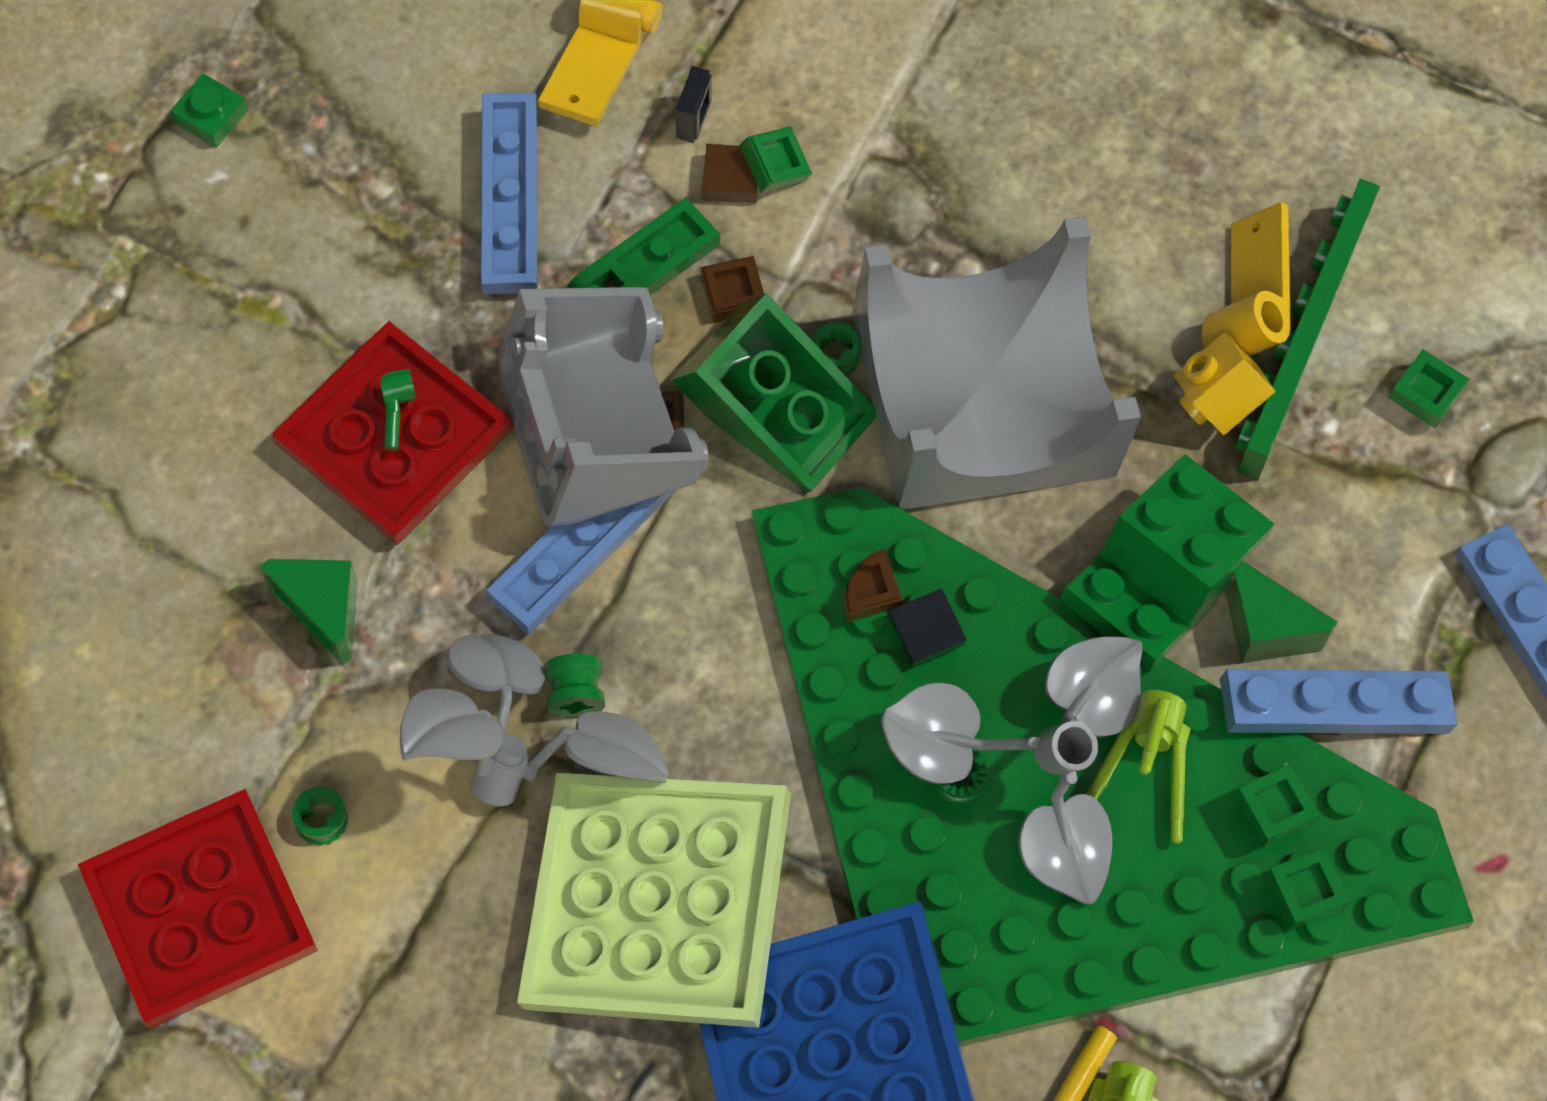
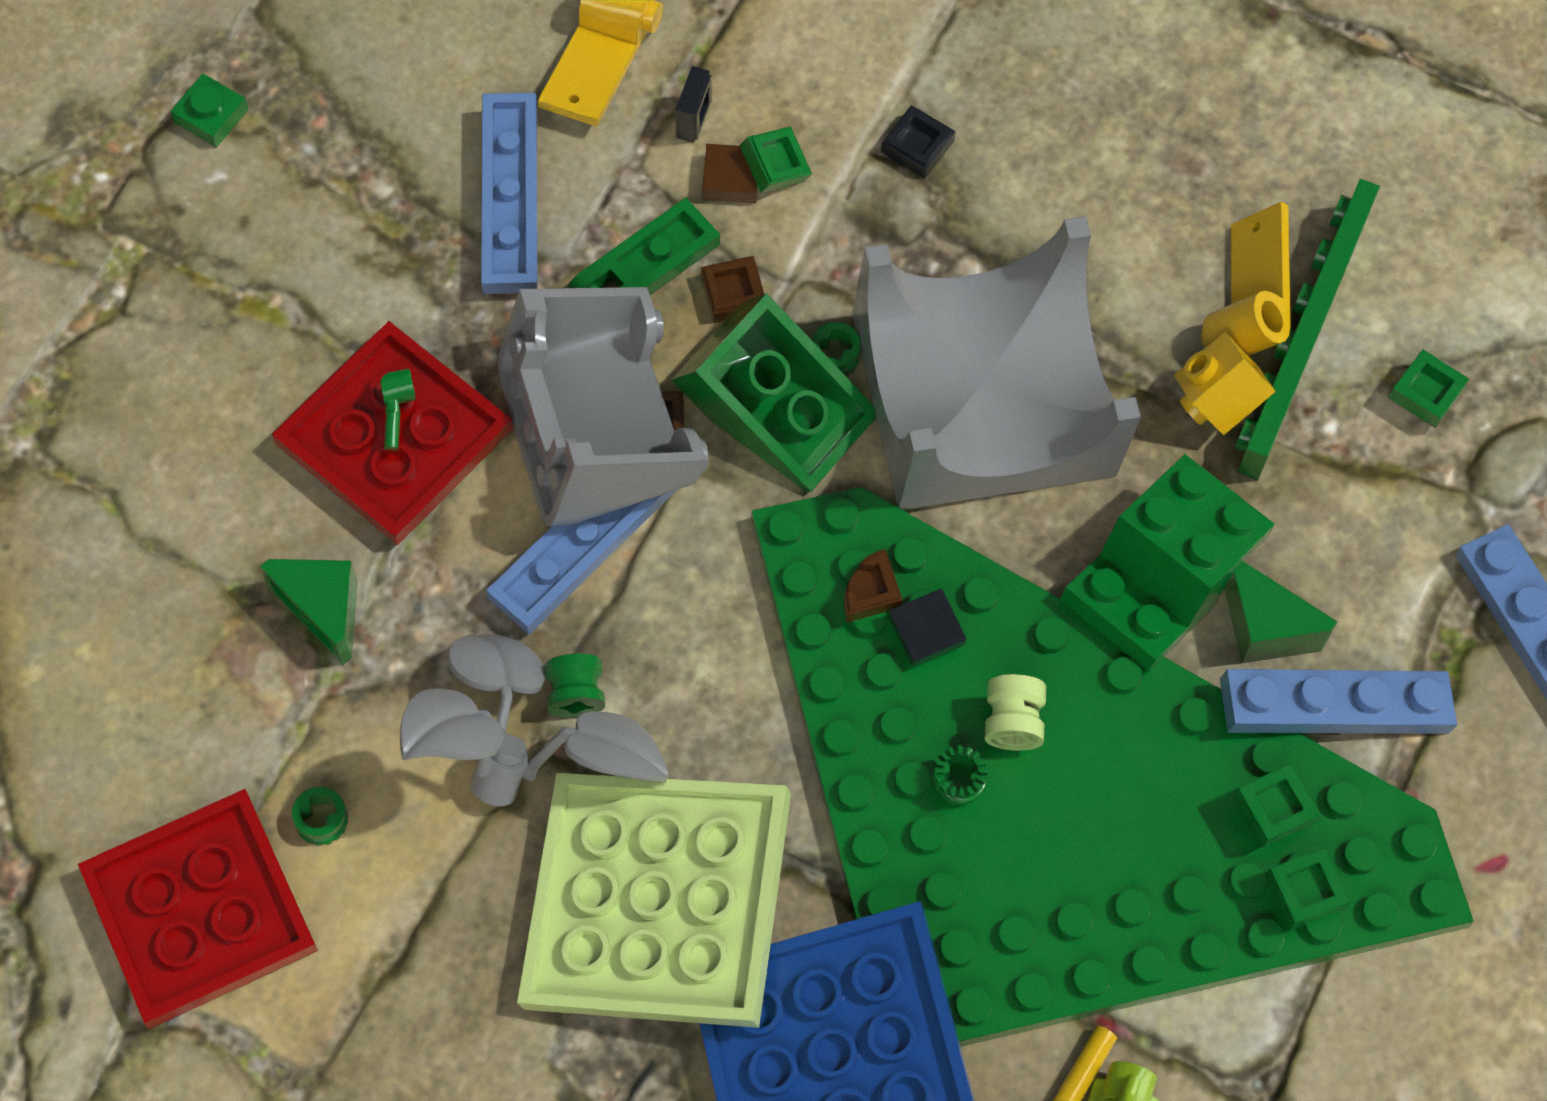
light grey plant [881,637,1142,904] -> none
lime plant [1087,690,1191,844] -> none
none -> black tile [881,105,956,179]
none -> yellowish green wheel [985,674,1046,751]

